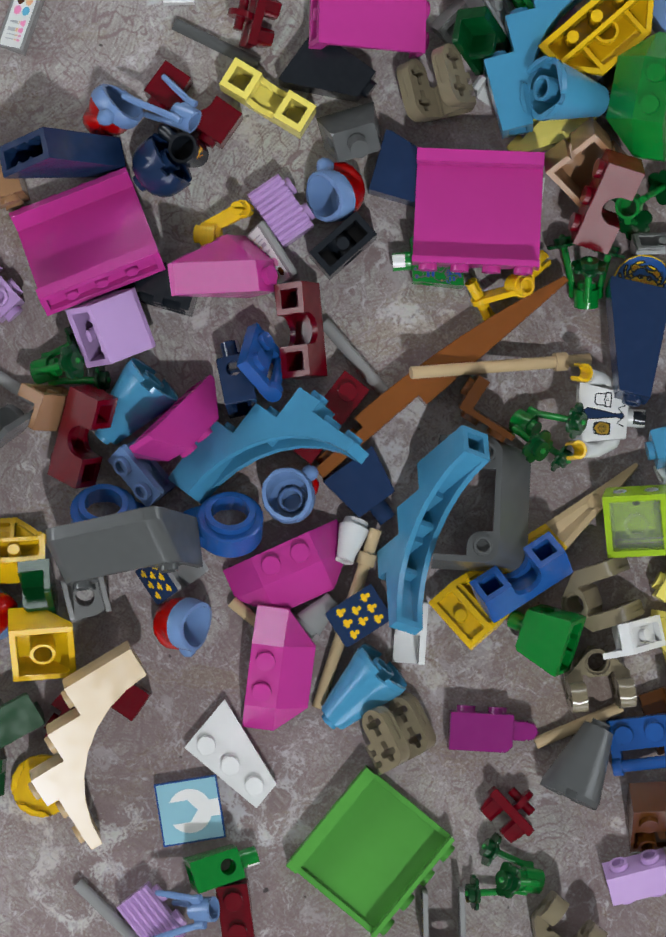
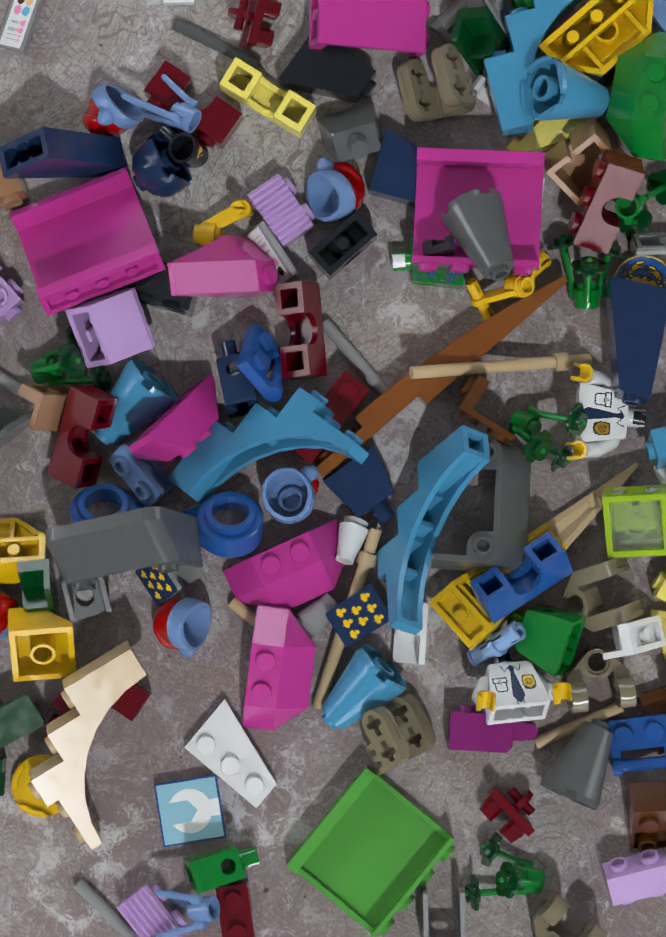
none -> black tile [422,235,455,256]
none -> dark grey cone [441,188,514,281]
none -> light blue pin [467,621,526,668]
none -> white torso [472,651,572,725]

